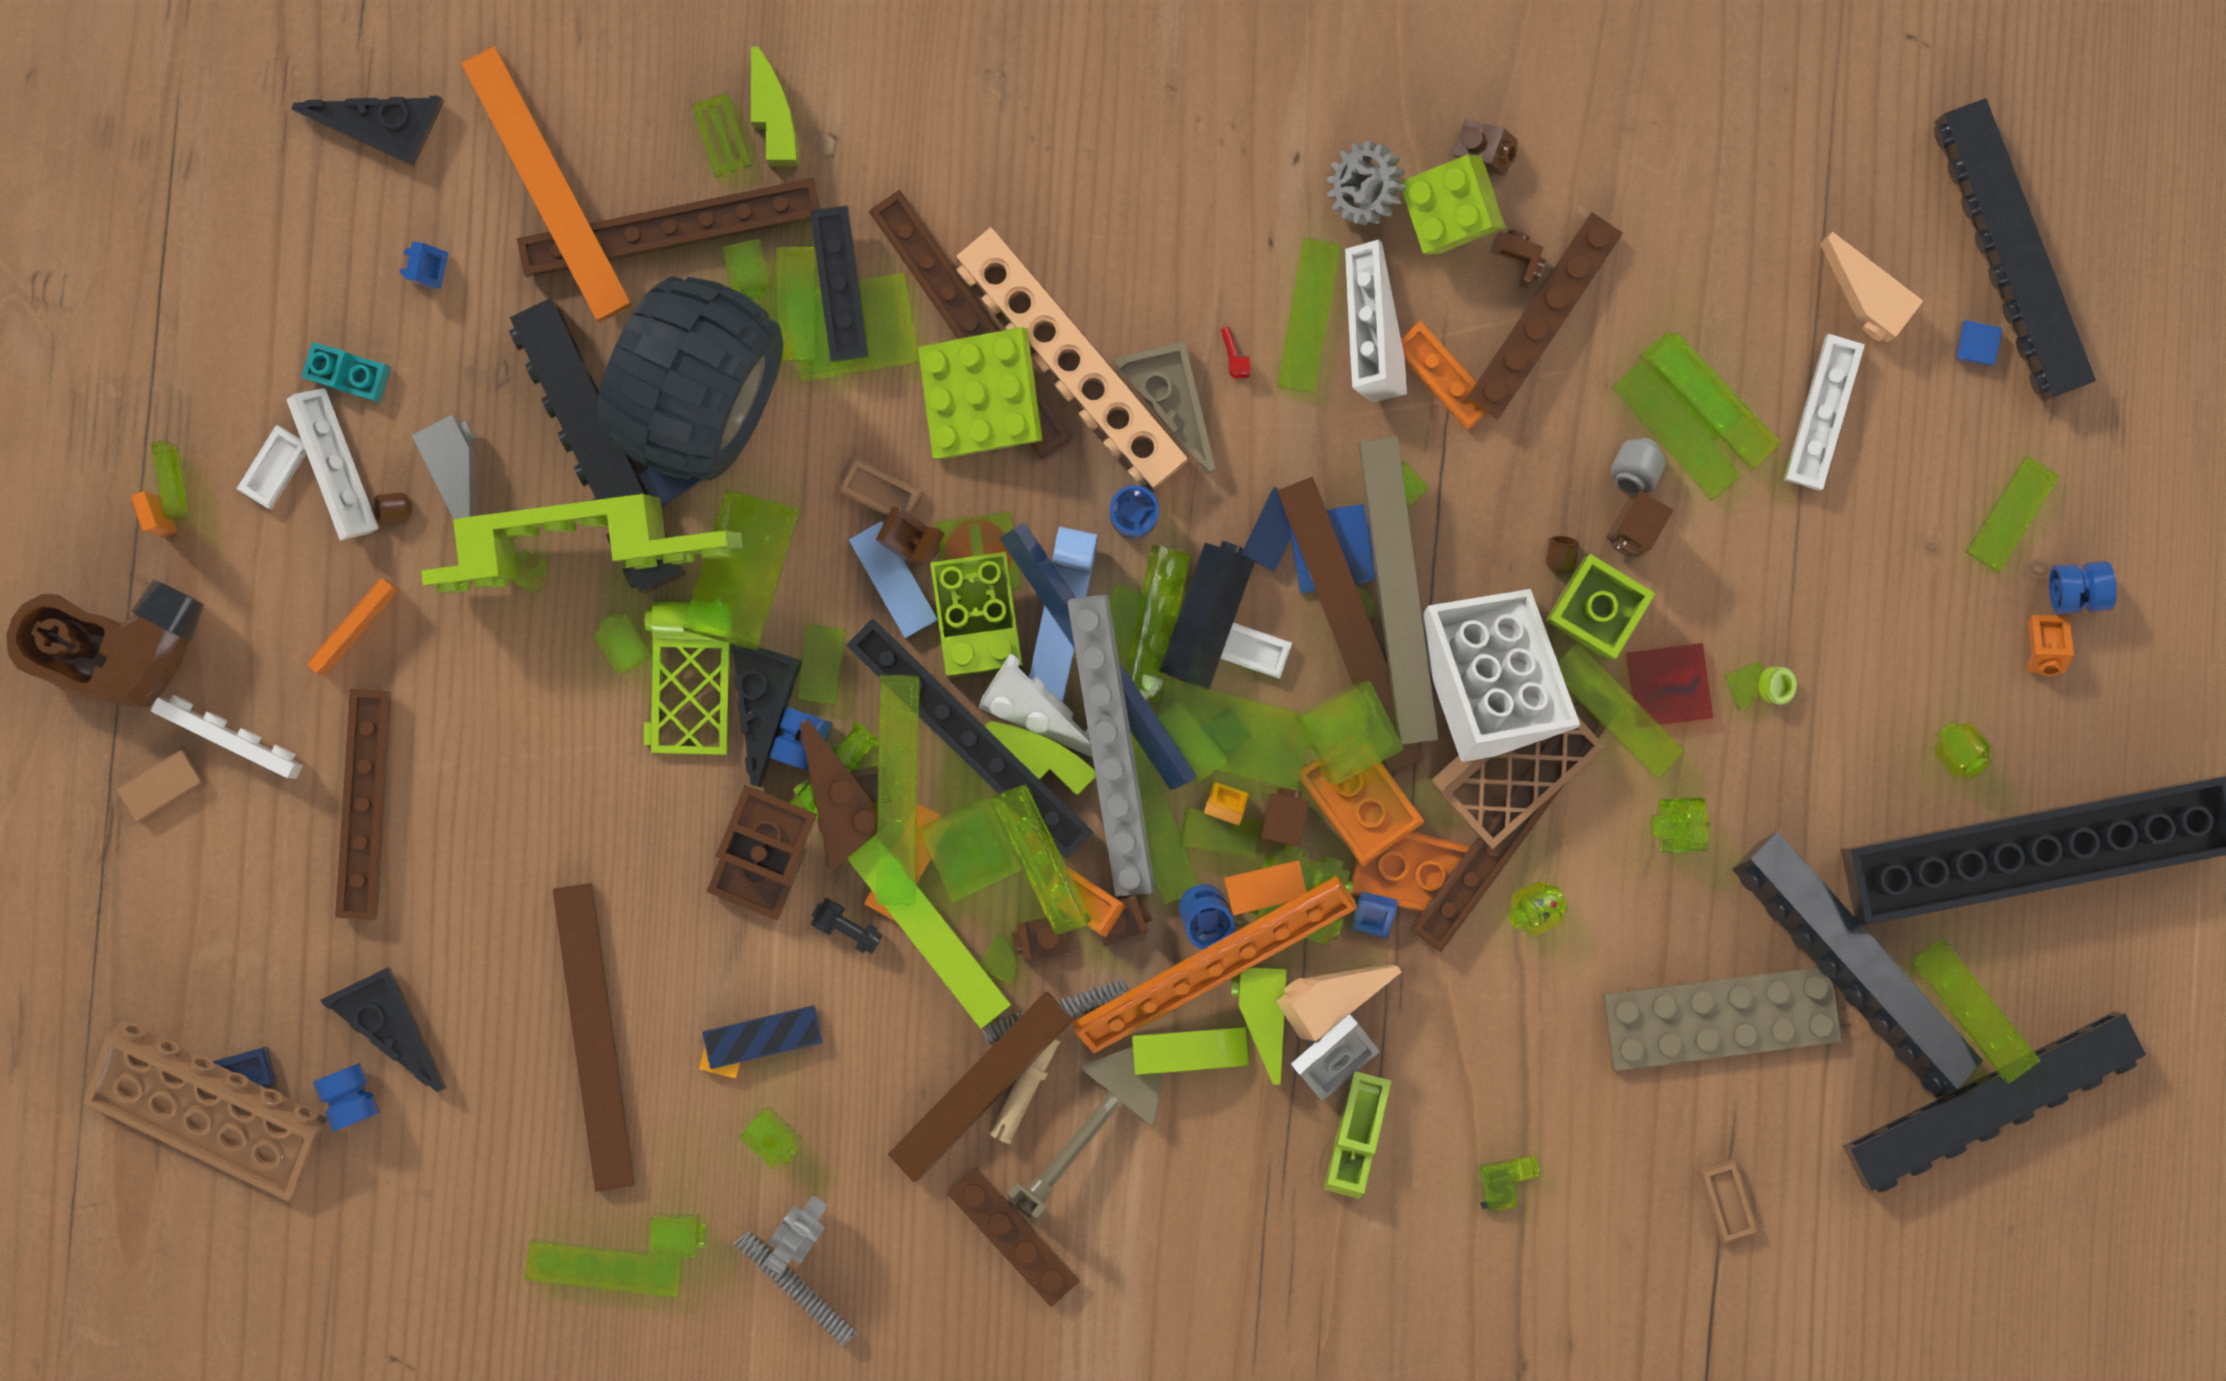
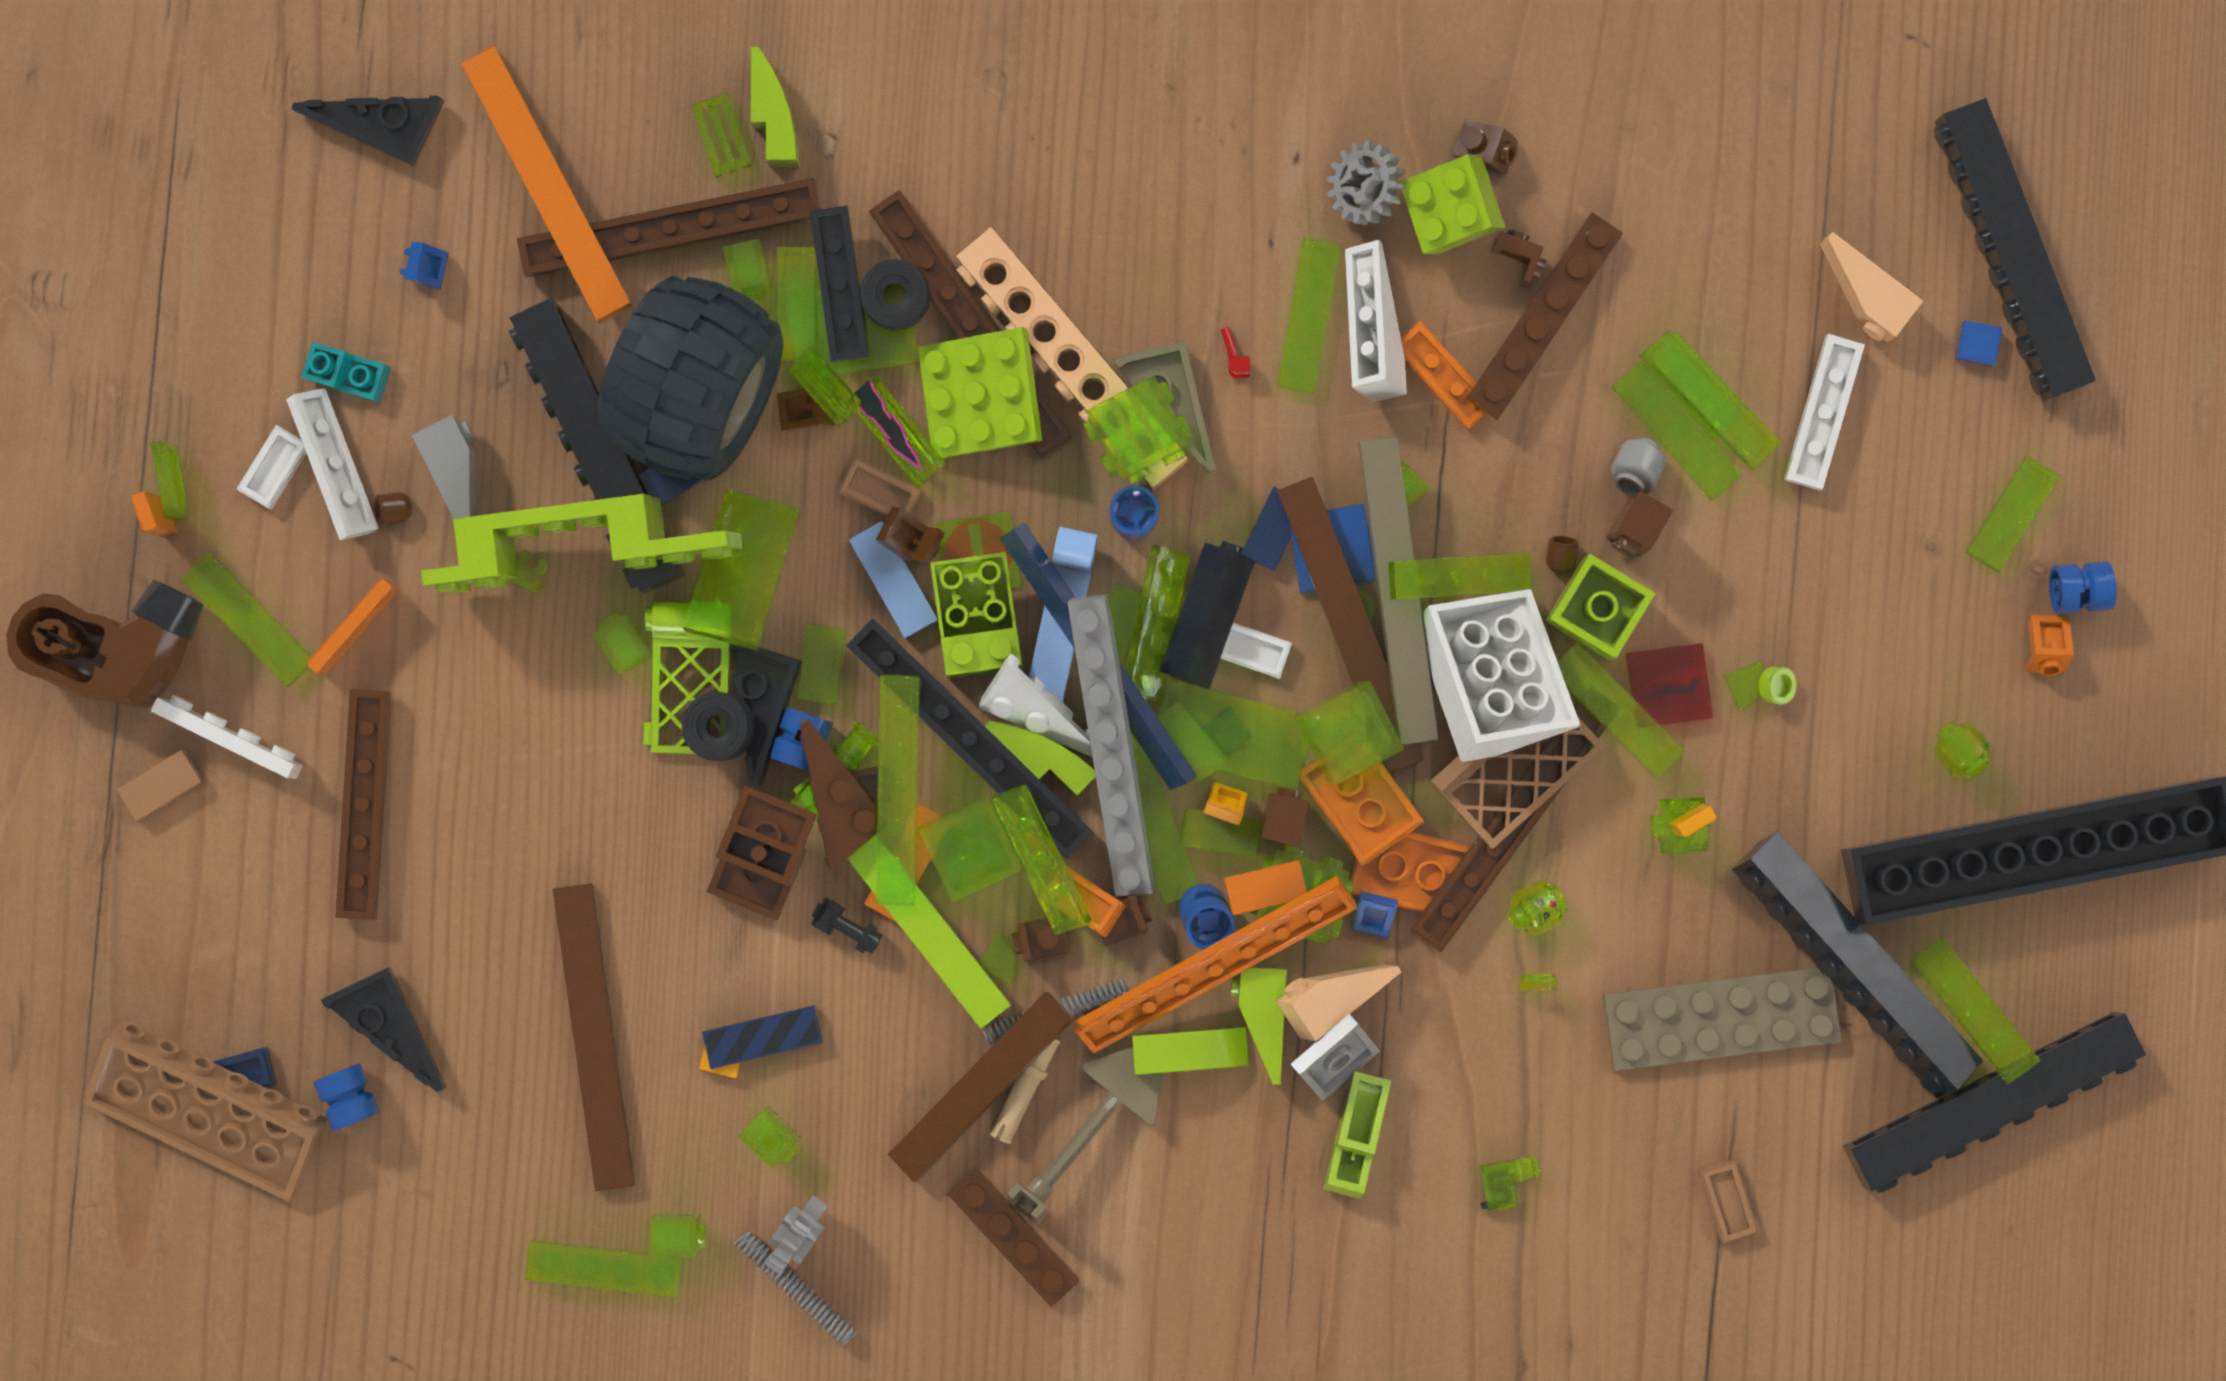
none -> clear neon green tile [181,552,312,687]
none -> black tyre [682,692,755,761]
none -> reddish brown bracket [777,386,840,431]
none -> clear neon green tile [788,345,861,427]
none -> tile [847,375,946,488]
none -> black tyre [860,259,930,331]
none -> clear neon green brick [1082,375,1192,484]
none -> clear neon green tile [1388,552,1531,600]
none -> clear neon green tile [1519,974,1558,992]
none -> light orange tile [1669,804,1717,837]

